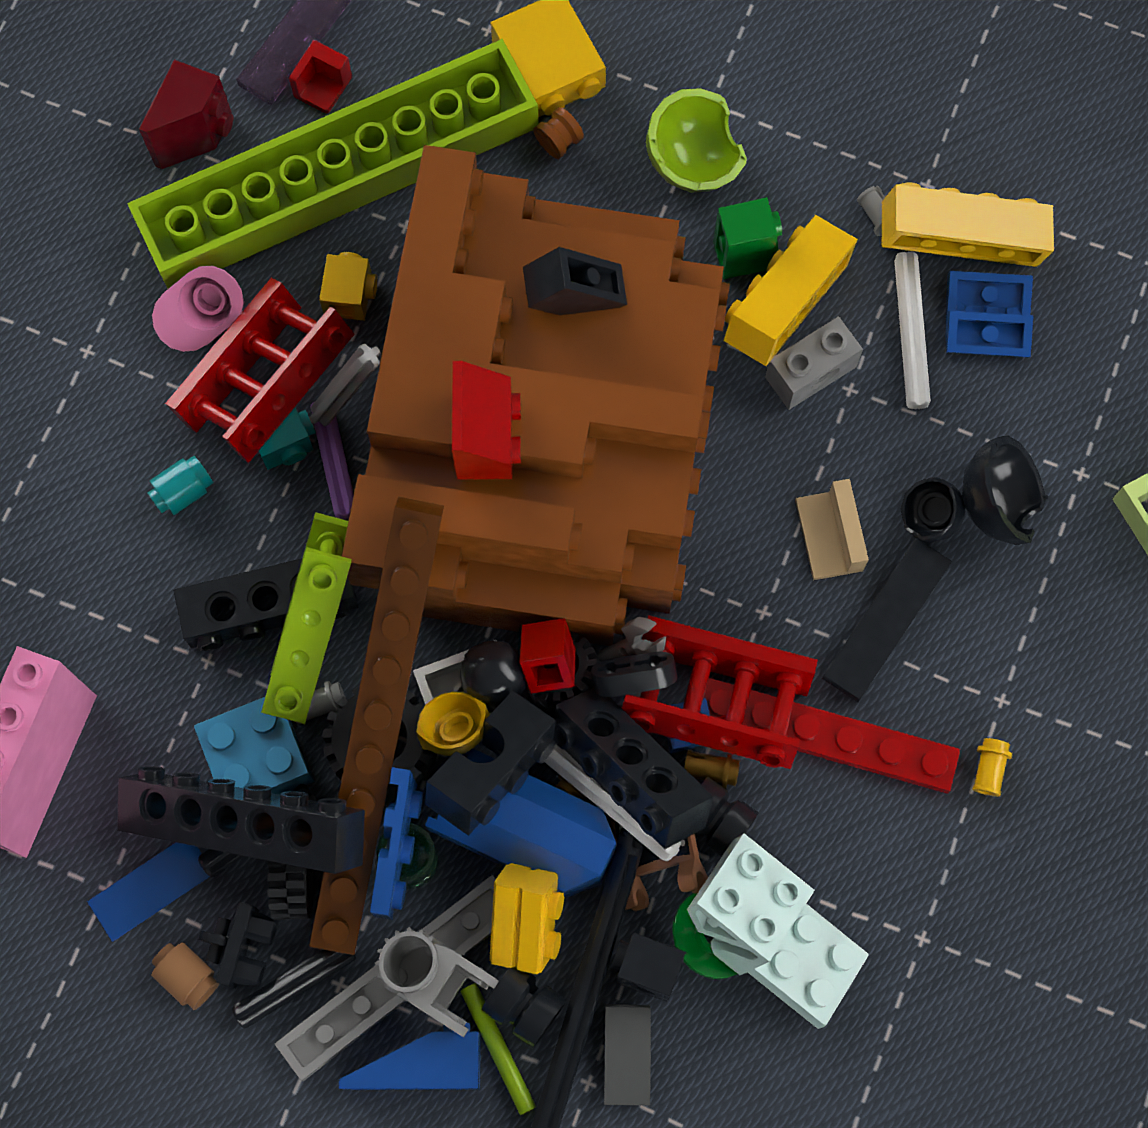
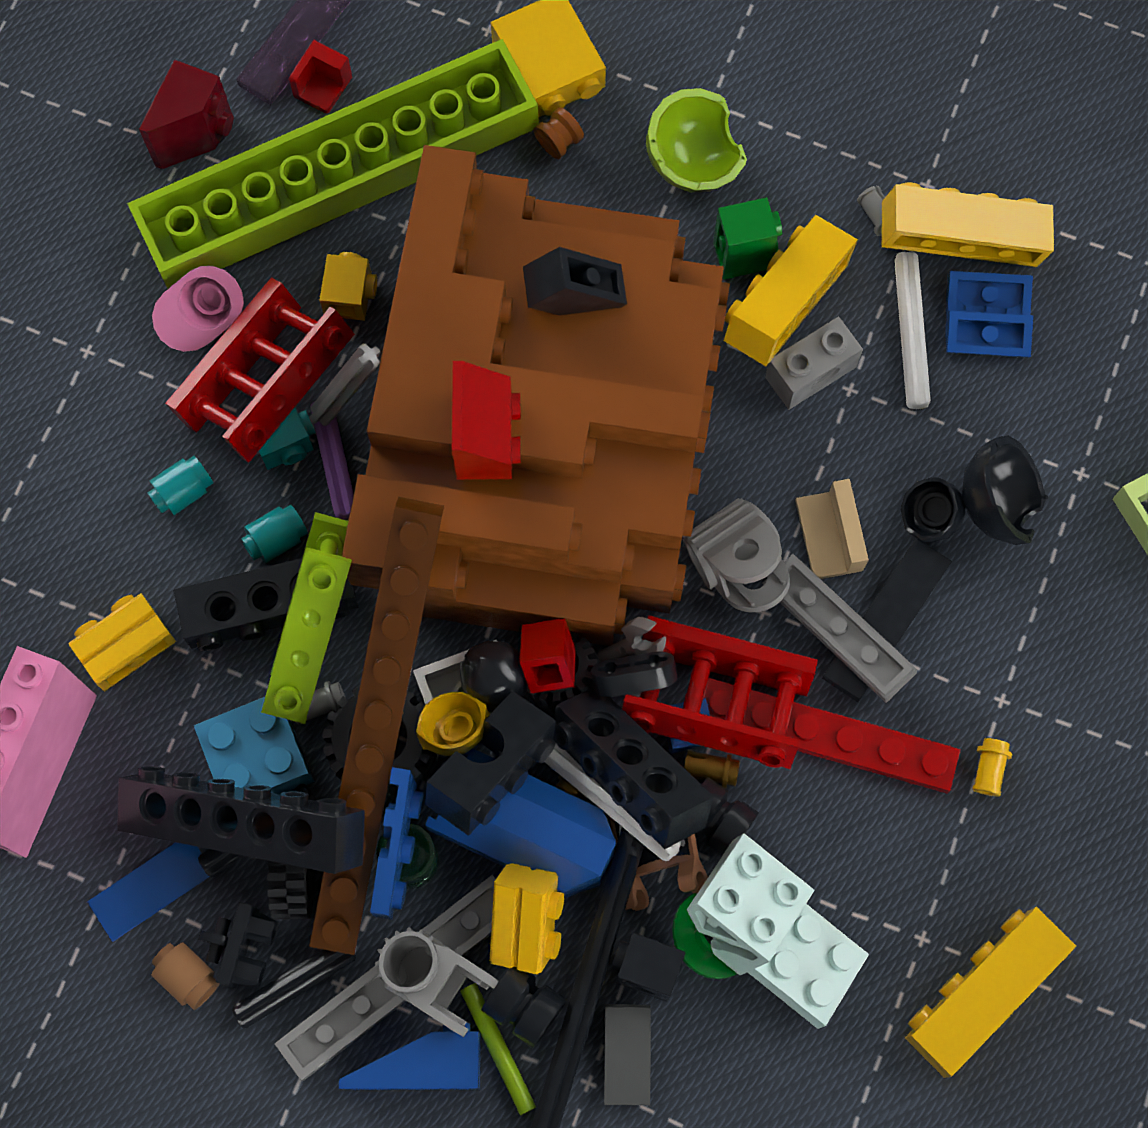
none -> yellow brick [68,593,176,692]
none -> teal brick [241,505,308,563]
none -> light grey piece [682,498,790,612]
none -> light grey tile [763,554,917,703]
none -> yellow brick [905,906,1076,1078]

